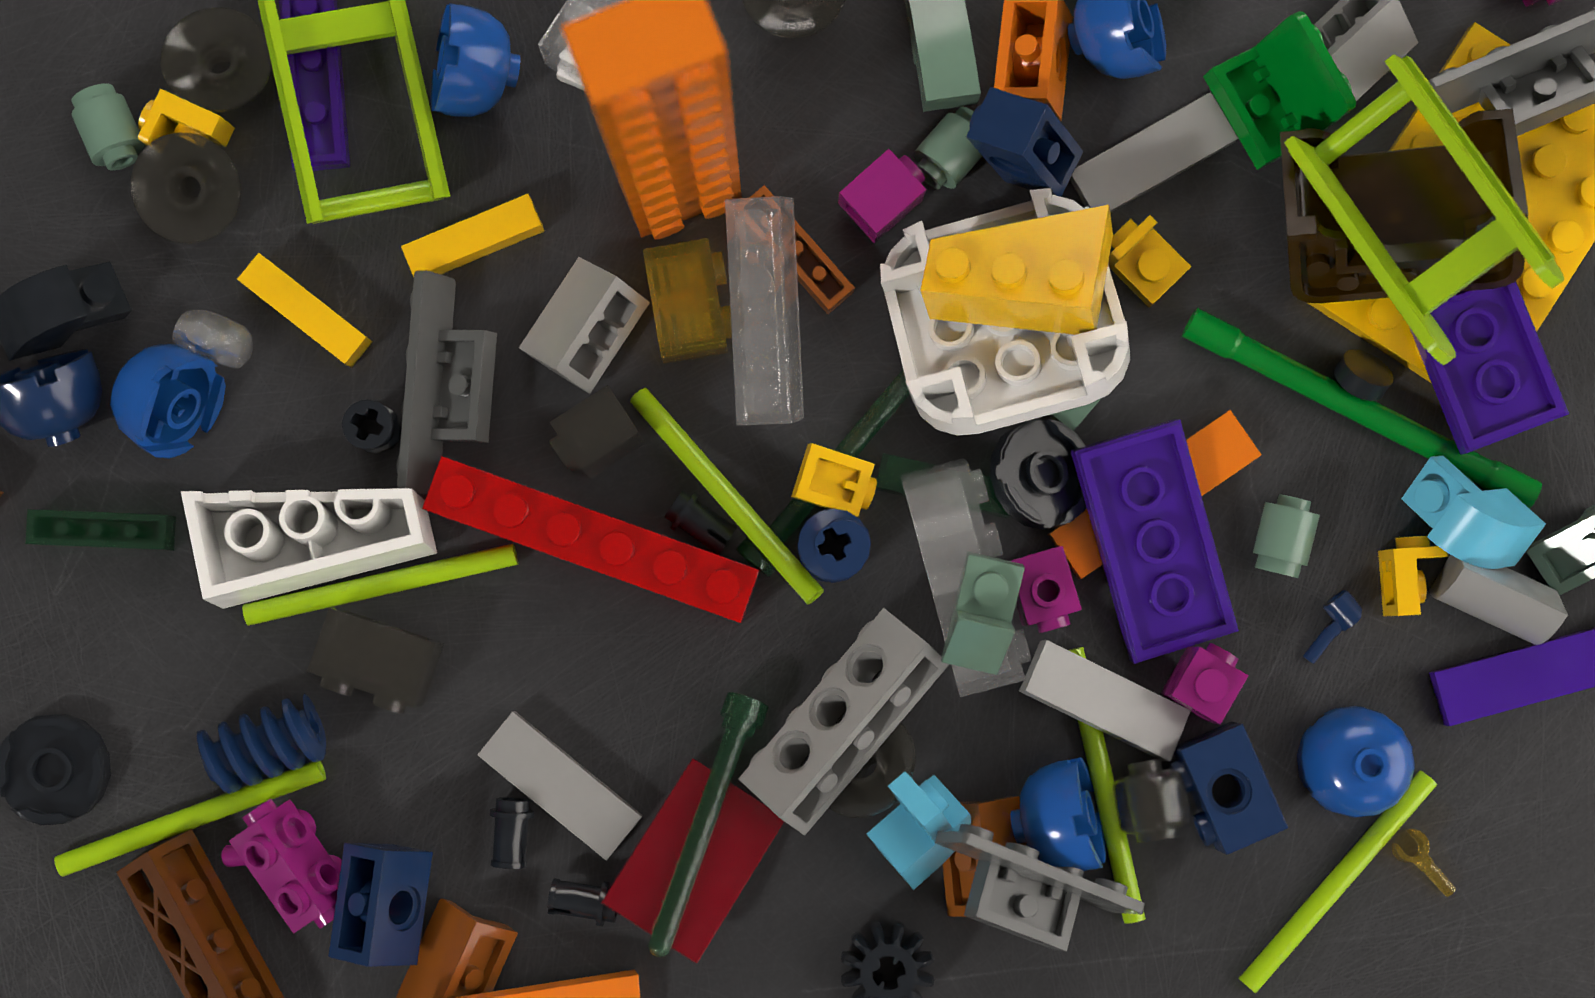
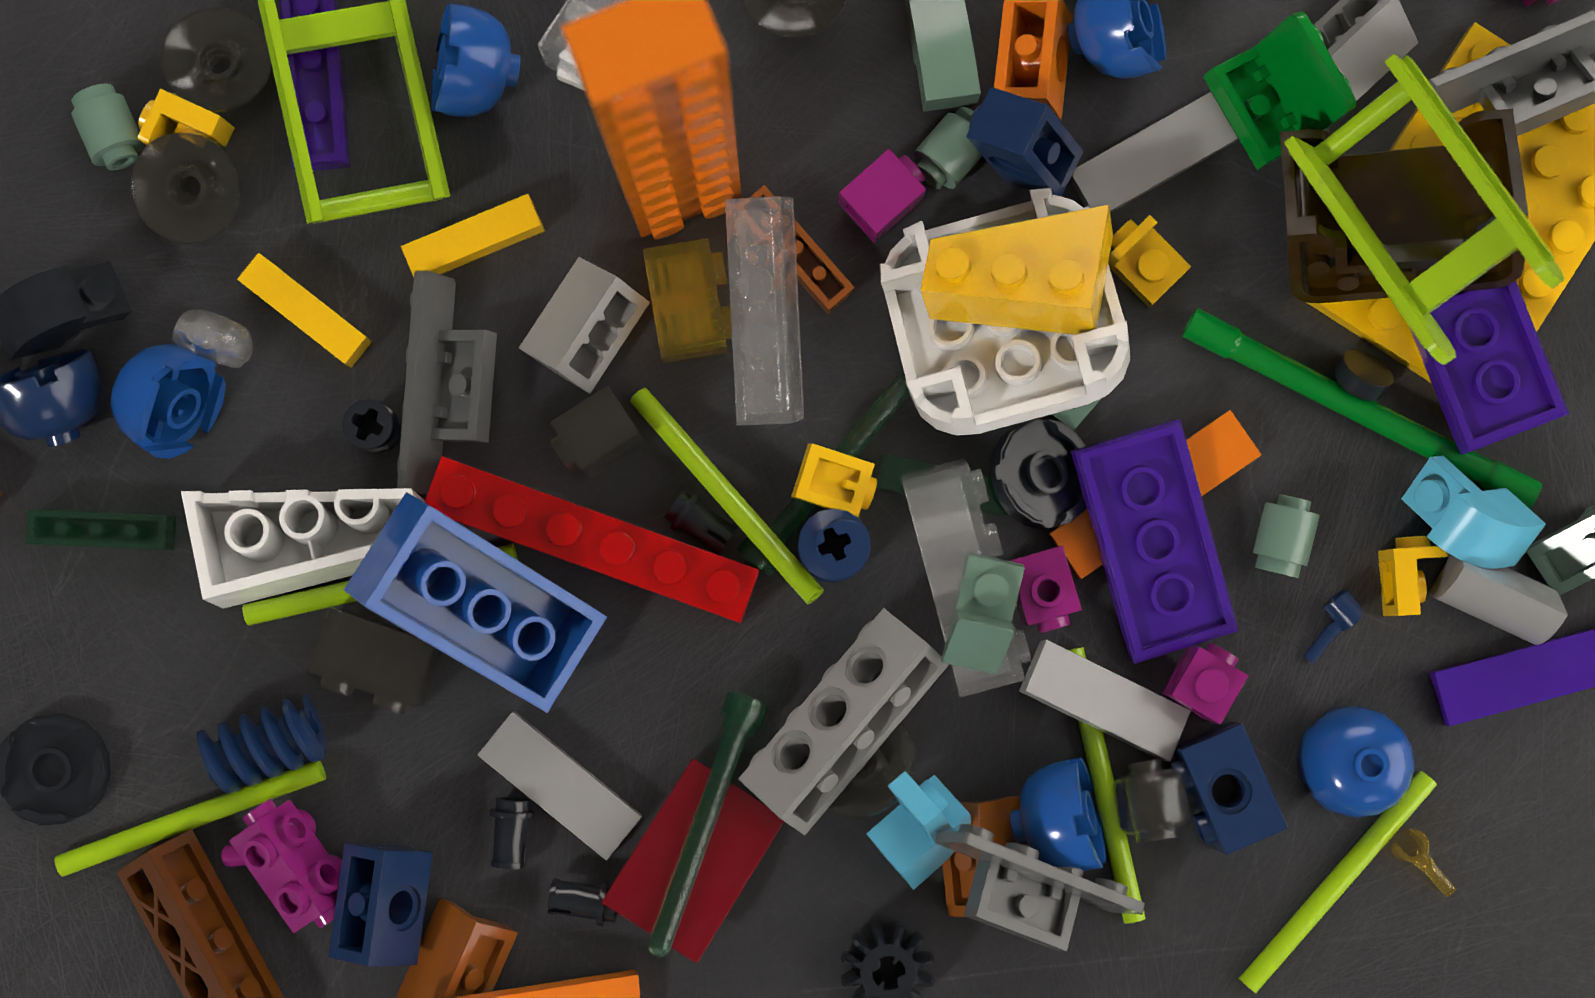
none -> blue brick [344,492,607,713]

